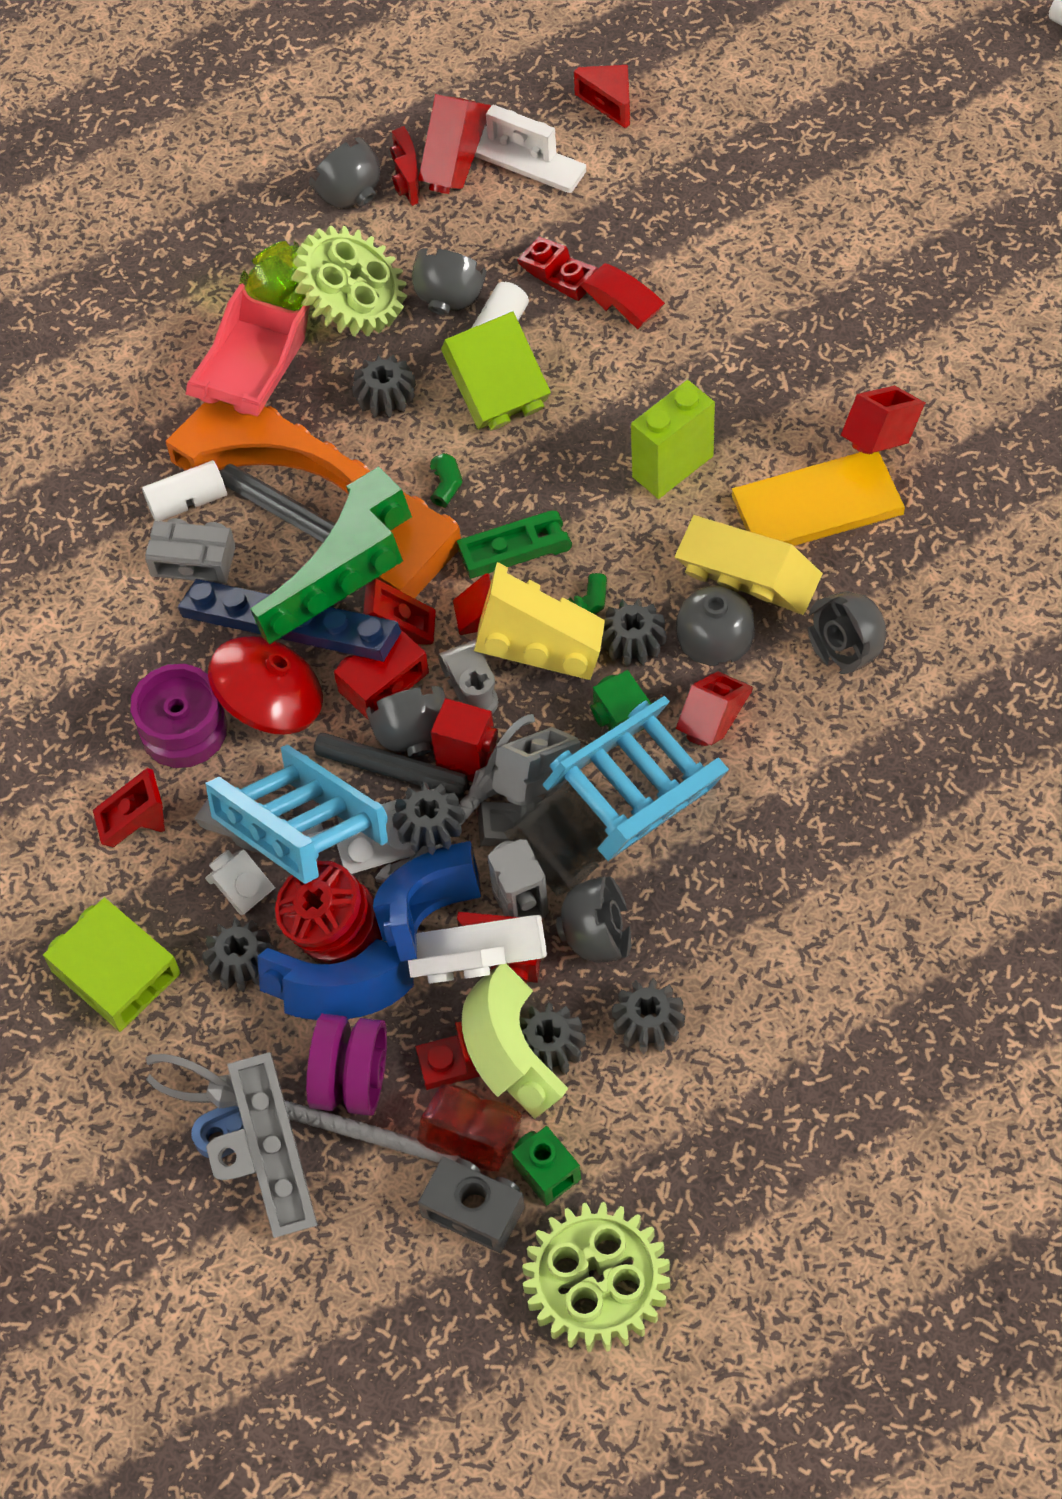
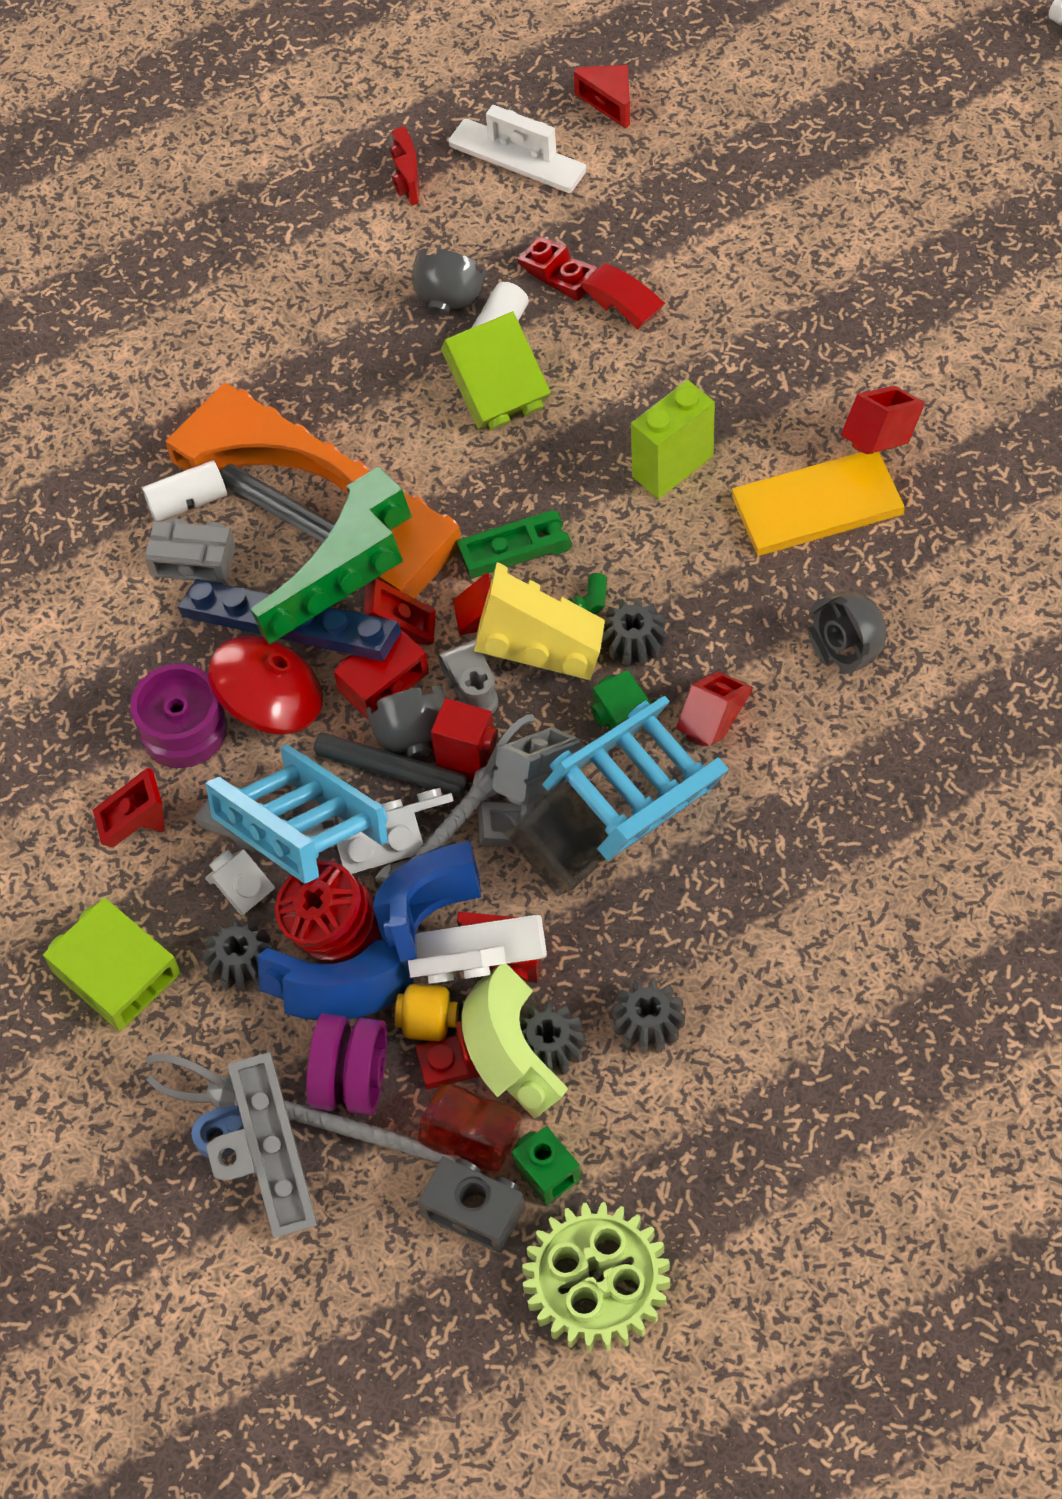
coral piece [186,283,310,417] -> none
clear neon green cylinder [239,241,306,311] -> none
yellowish green gear [291,226,407,336] -> none
dark grey cylinder [309,137,381,208] -> none
dark grey gear [352,354,416,418] -> none
dark grey gear [392,782,464,856] -> none
slope [418,94,491,194] -> none
green arm [430,453,463,508] -> none
light grey brick [487,839,549,918] -> none
dark grey cylinder [556,876,632,963] -> none
light yellow wedge [675,515,823,615] -> none
dark grey cylinder [676,586,755,666] -> none
none -> yellow head [395,984,459,1041]

